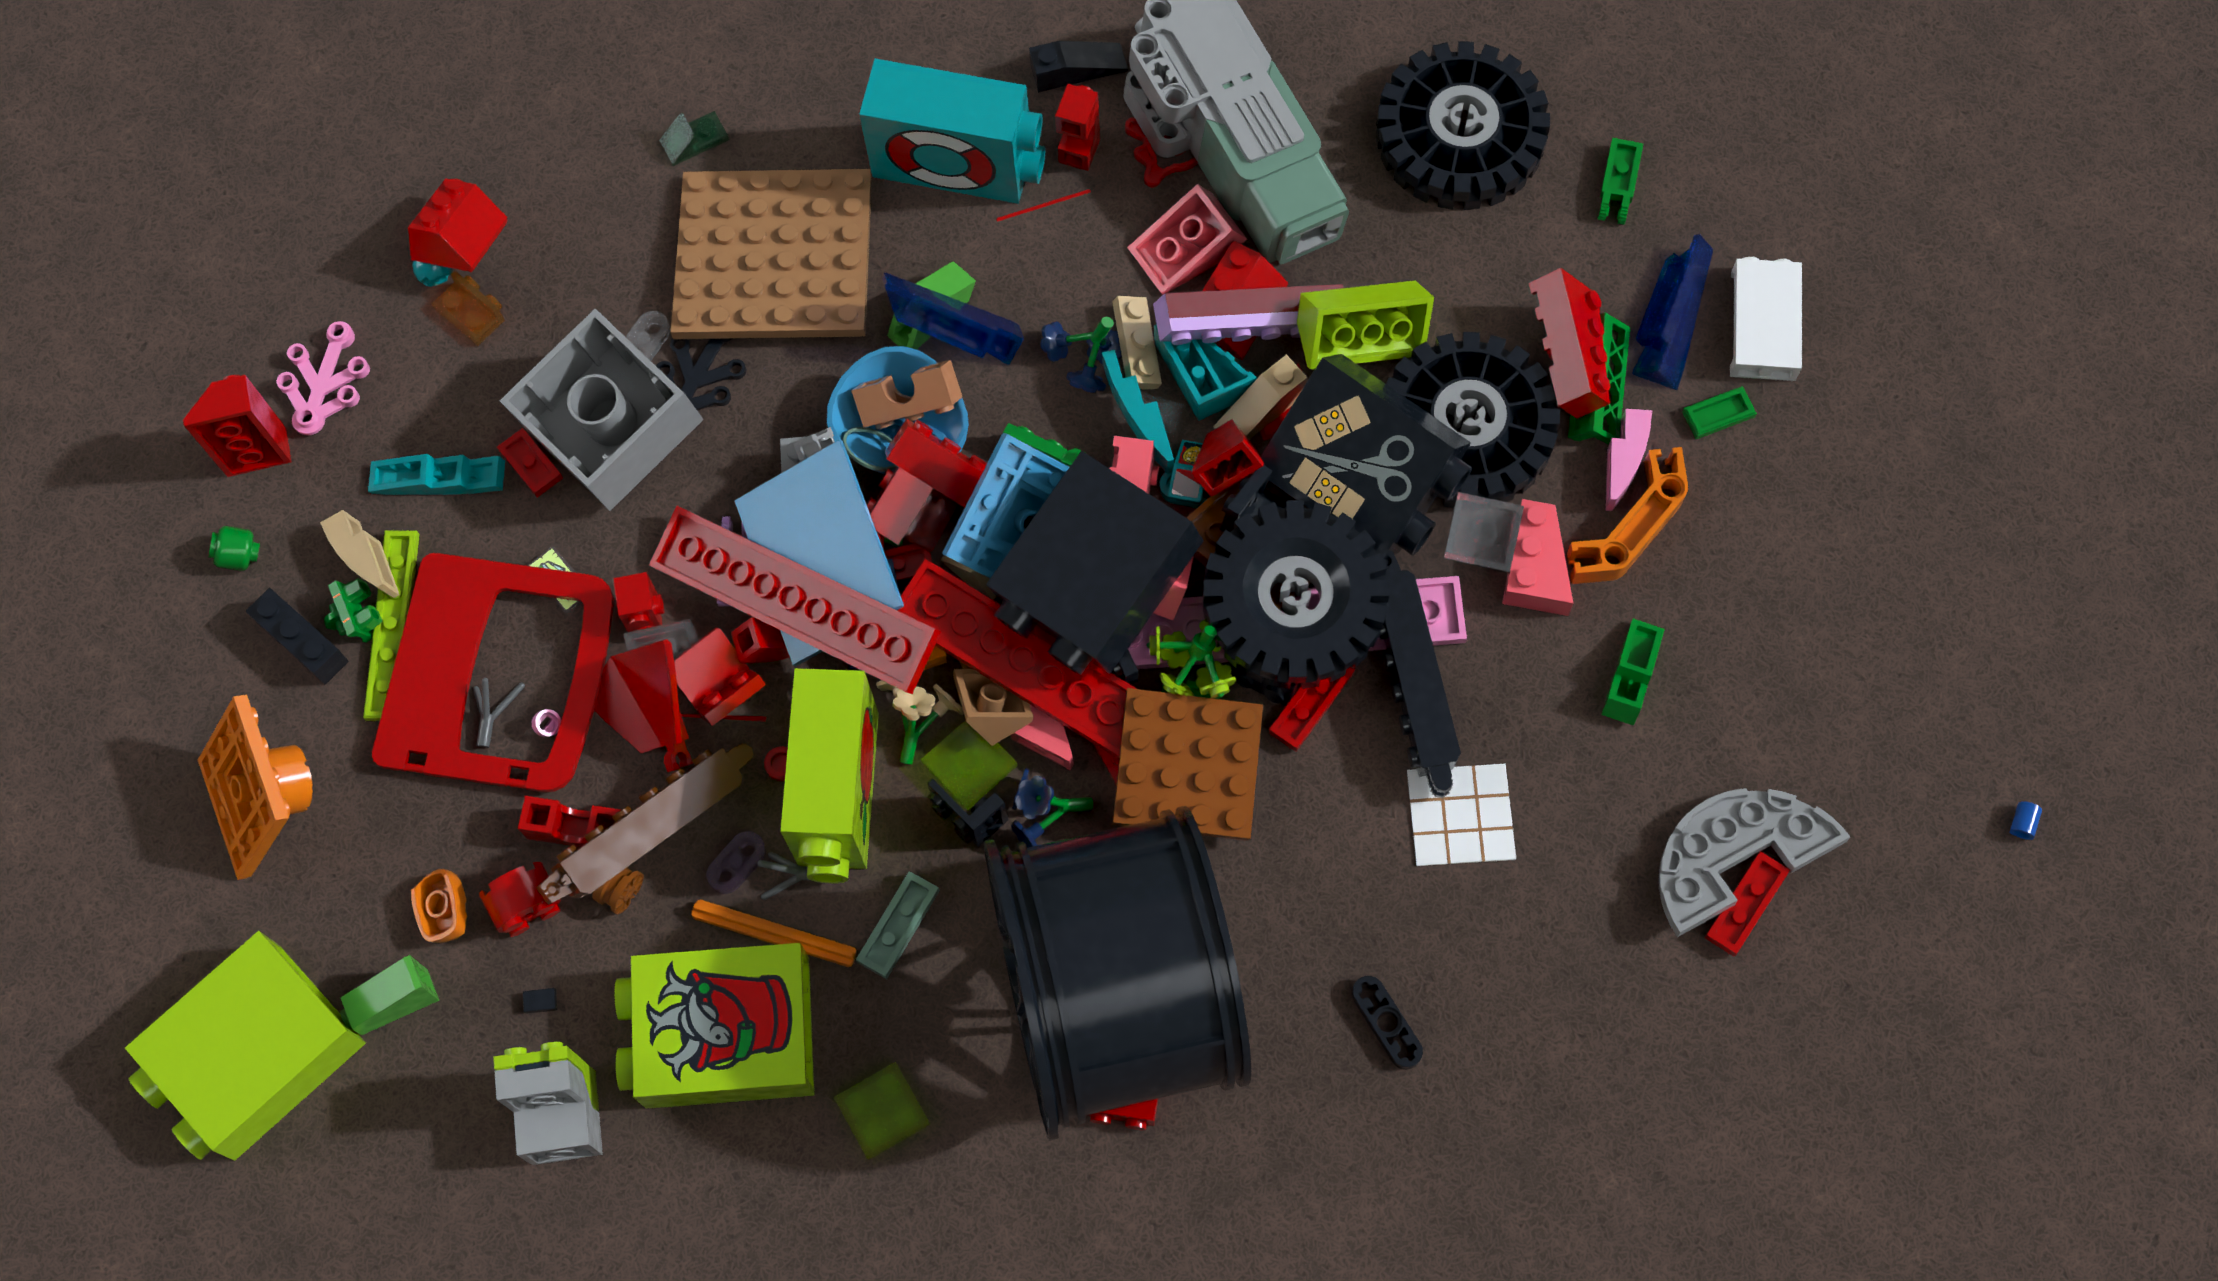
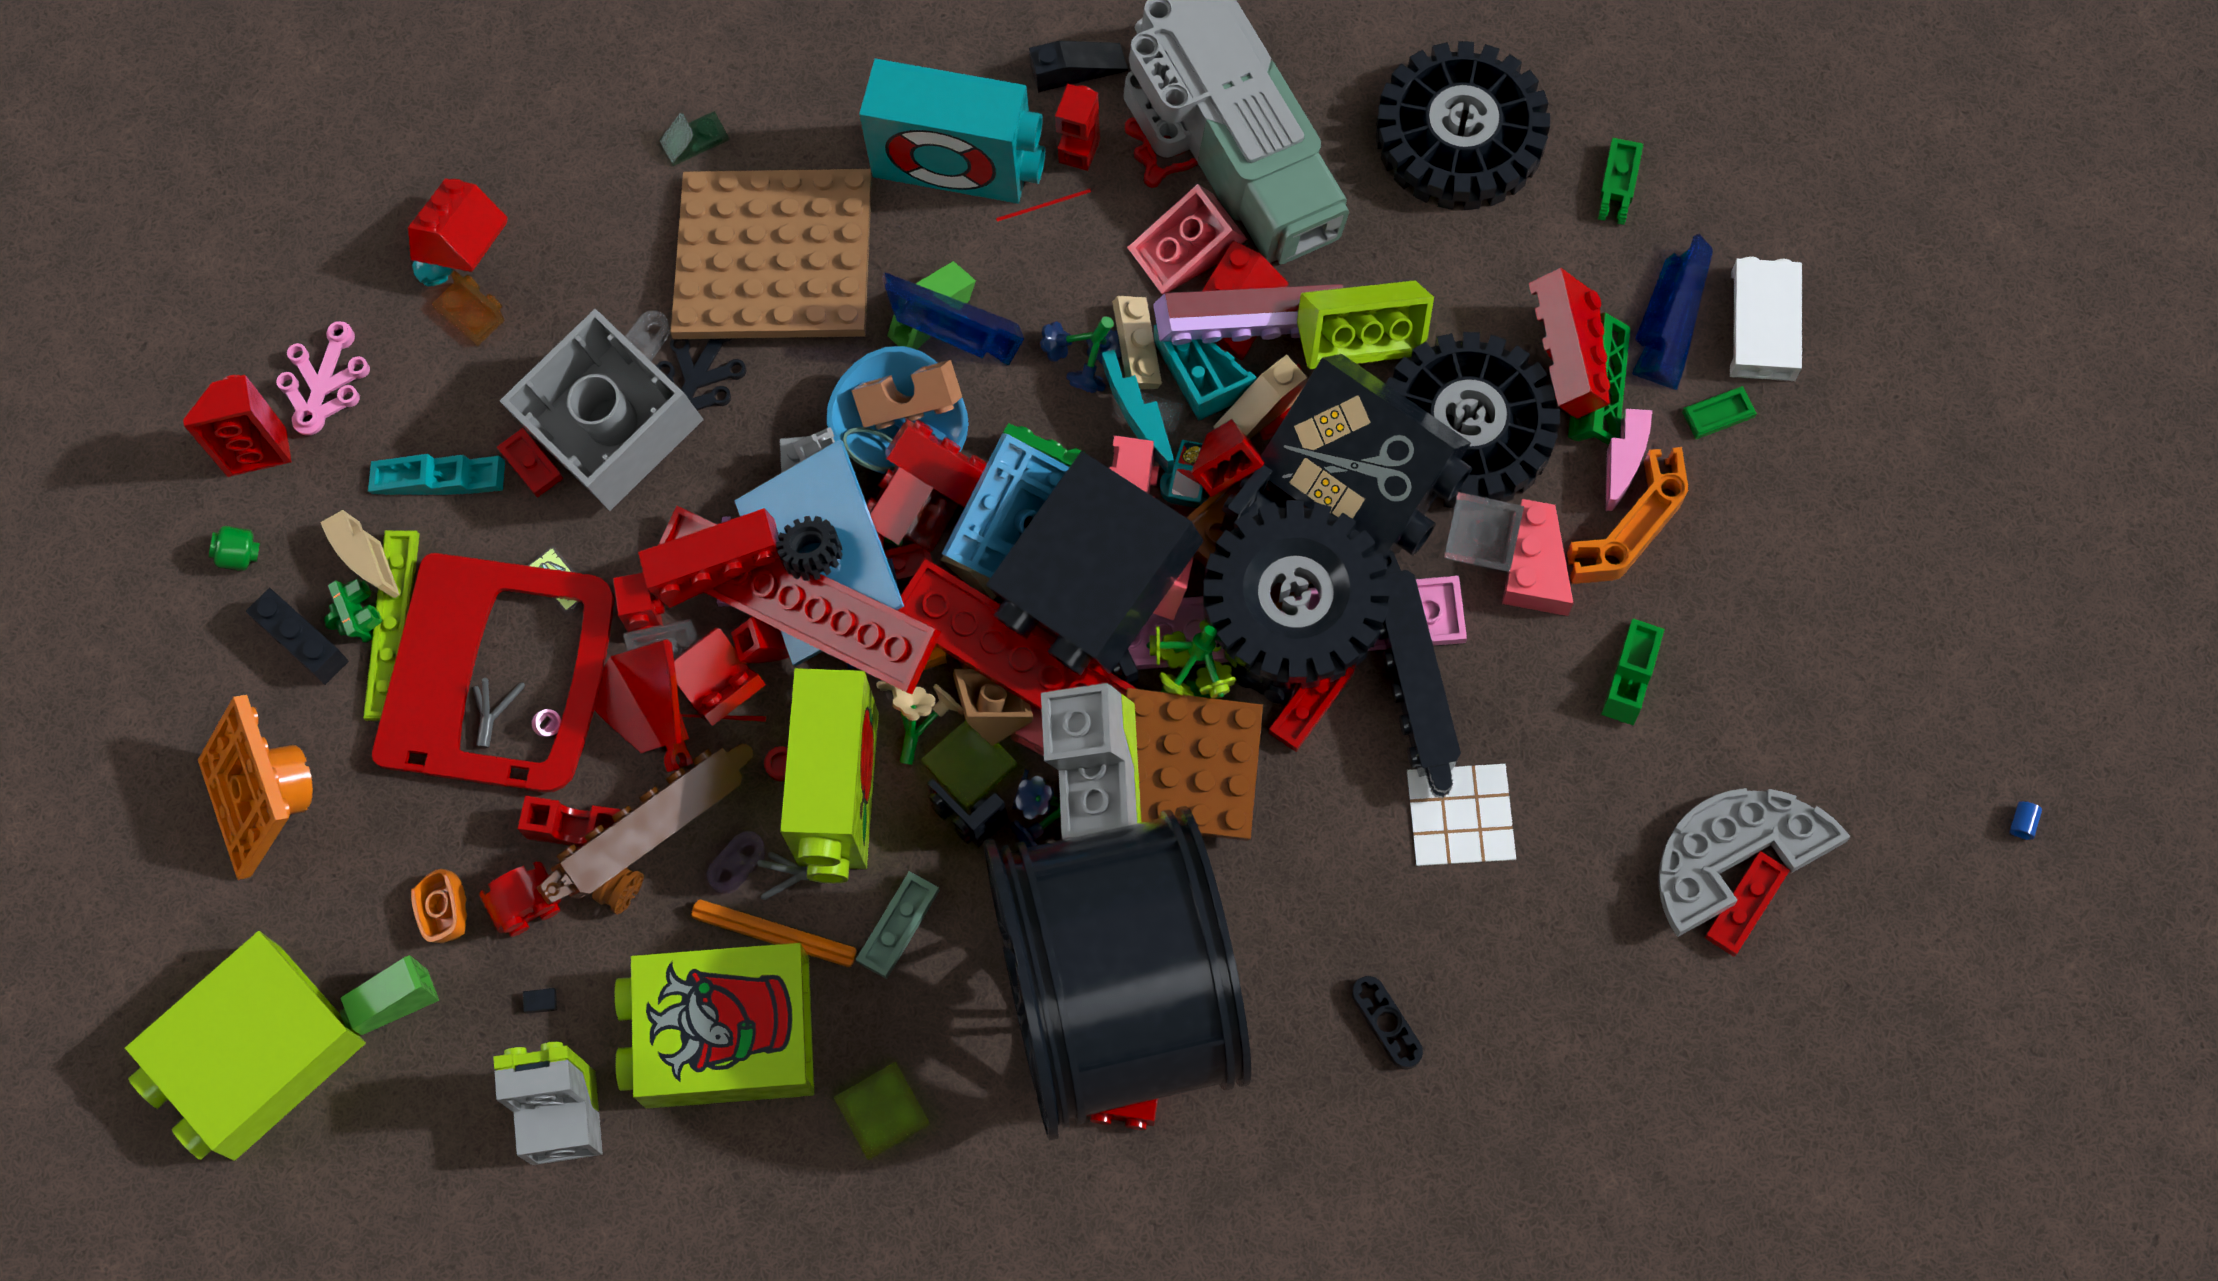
none -> red wedge [638,508,780,608]
none -> black tyre [776,516,843,581]
none -> light grey piece [1041,683,1141,840]

